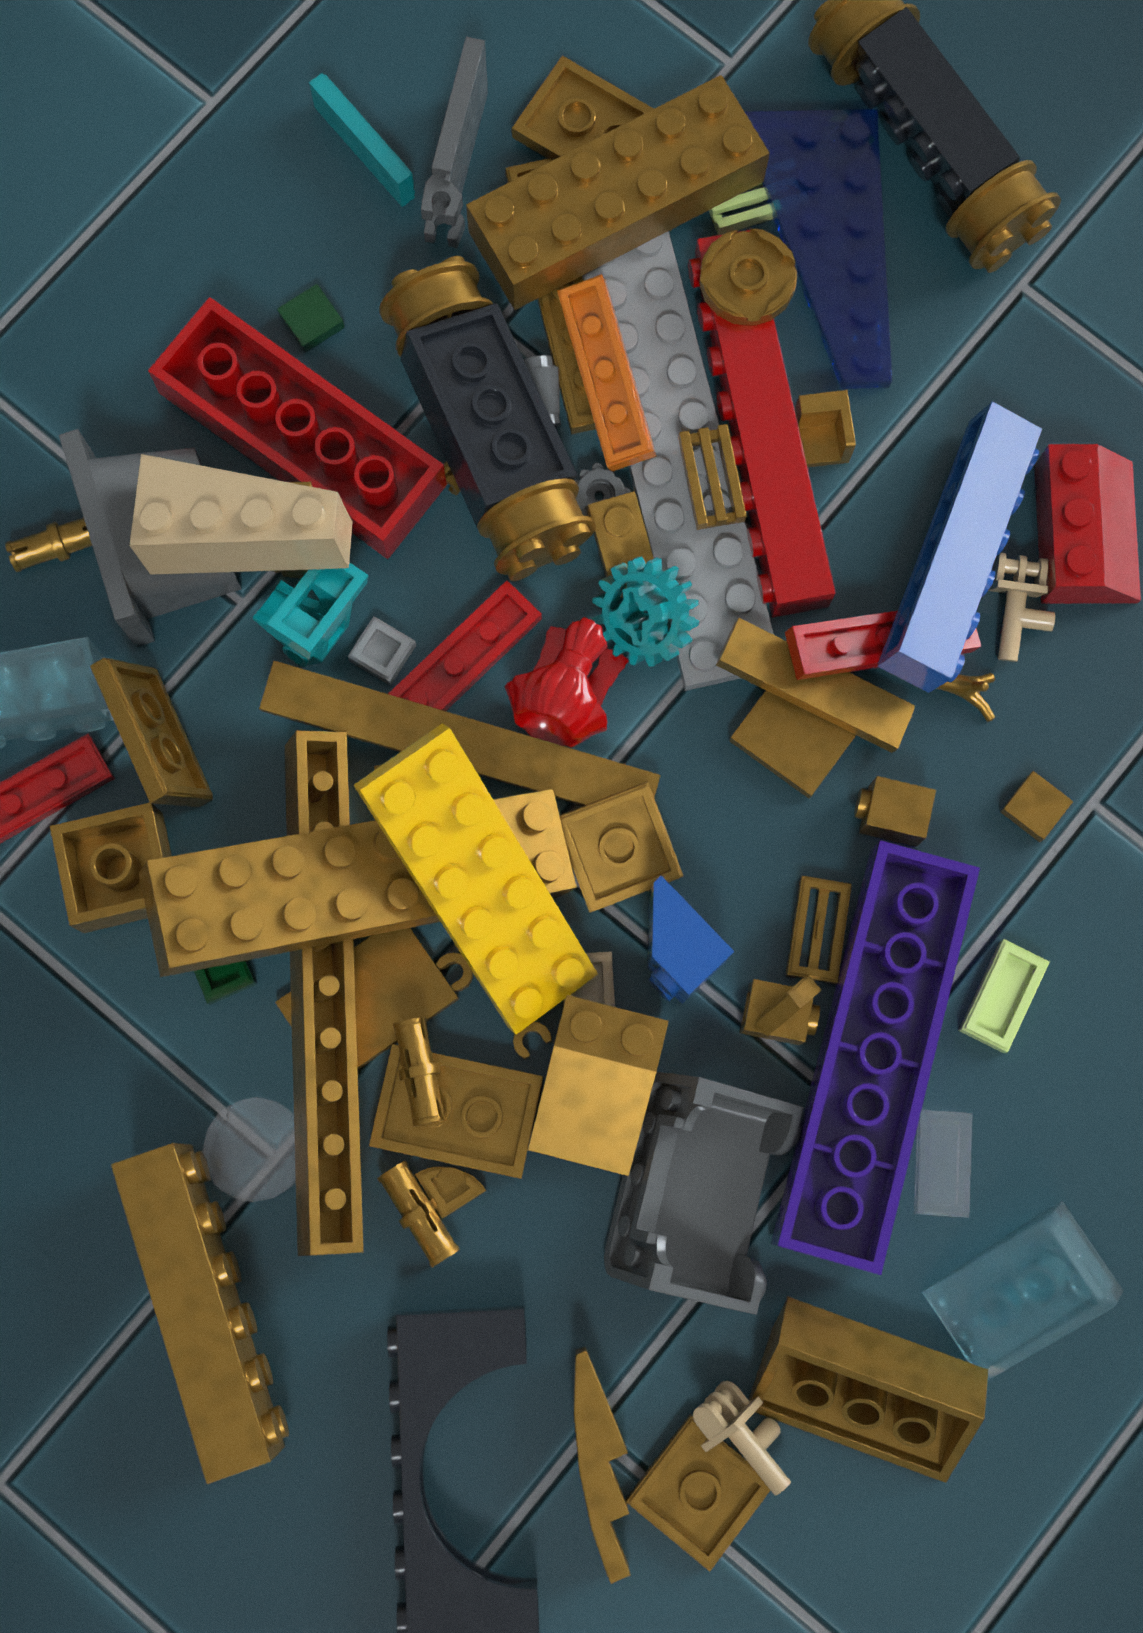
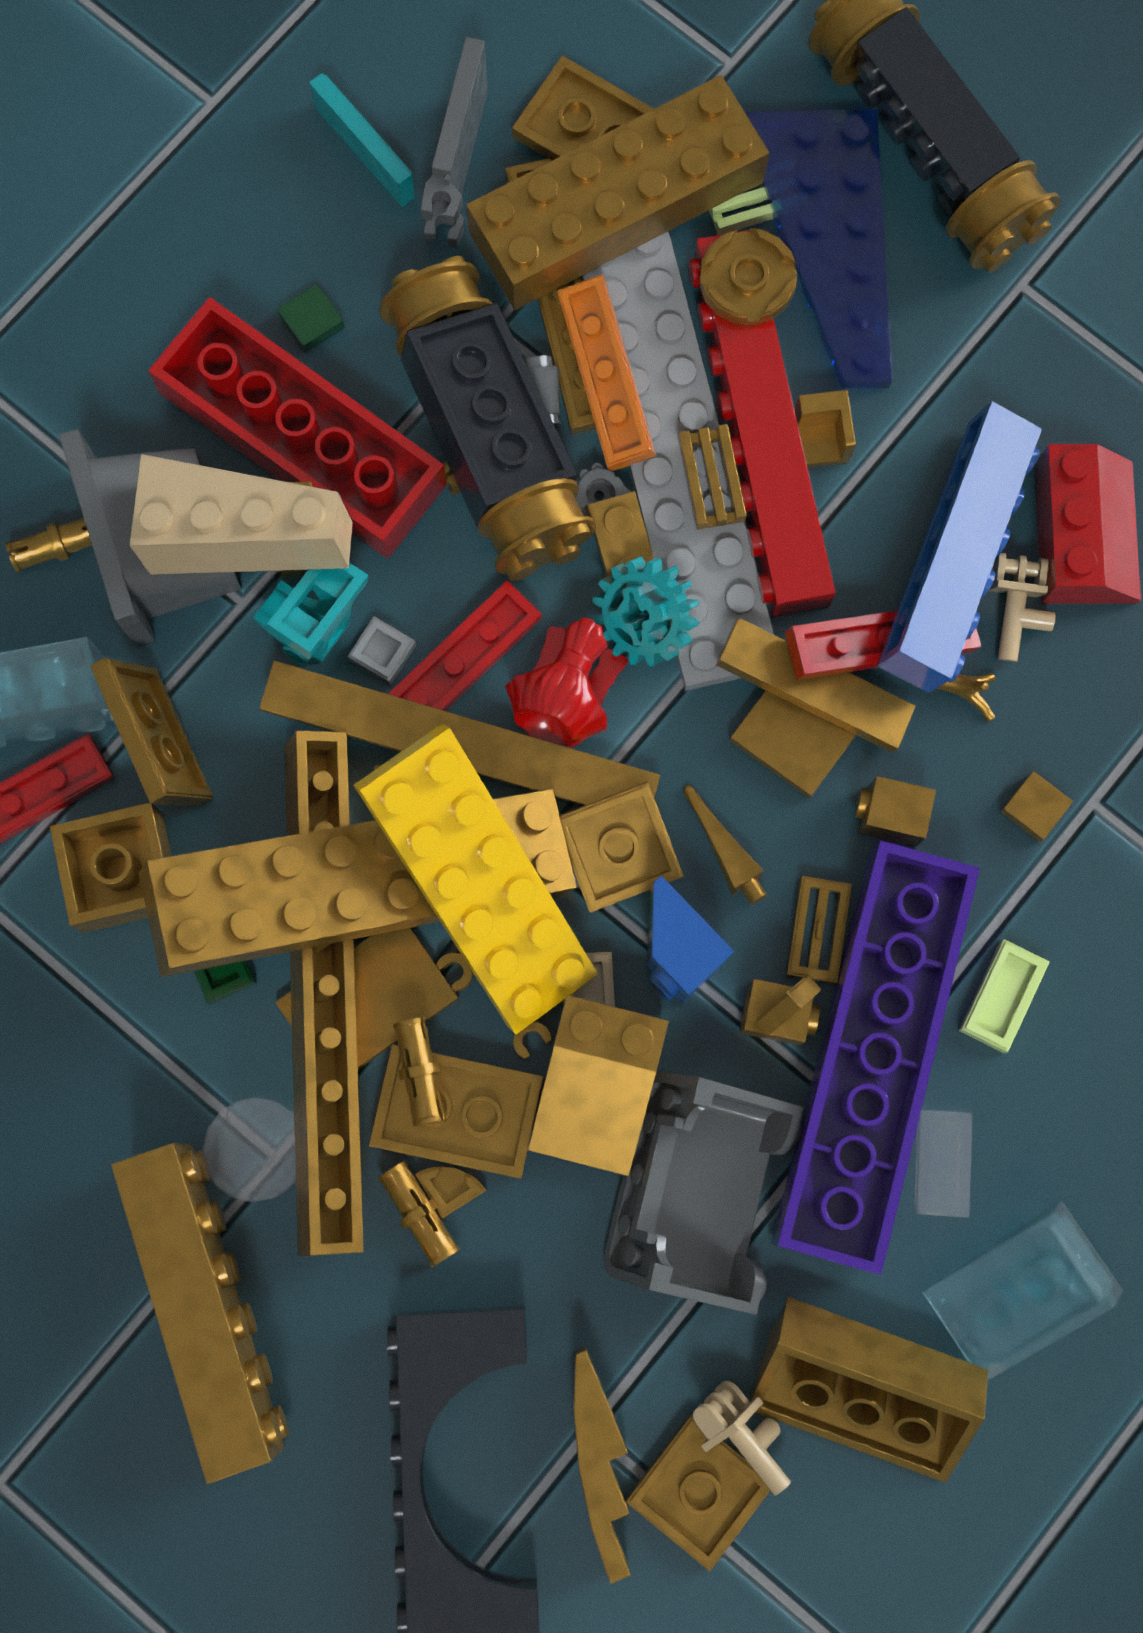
none -> pearl gold piece [683,785,767,906]

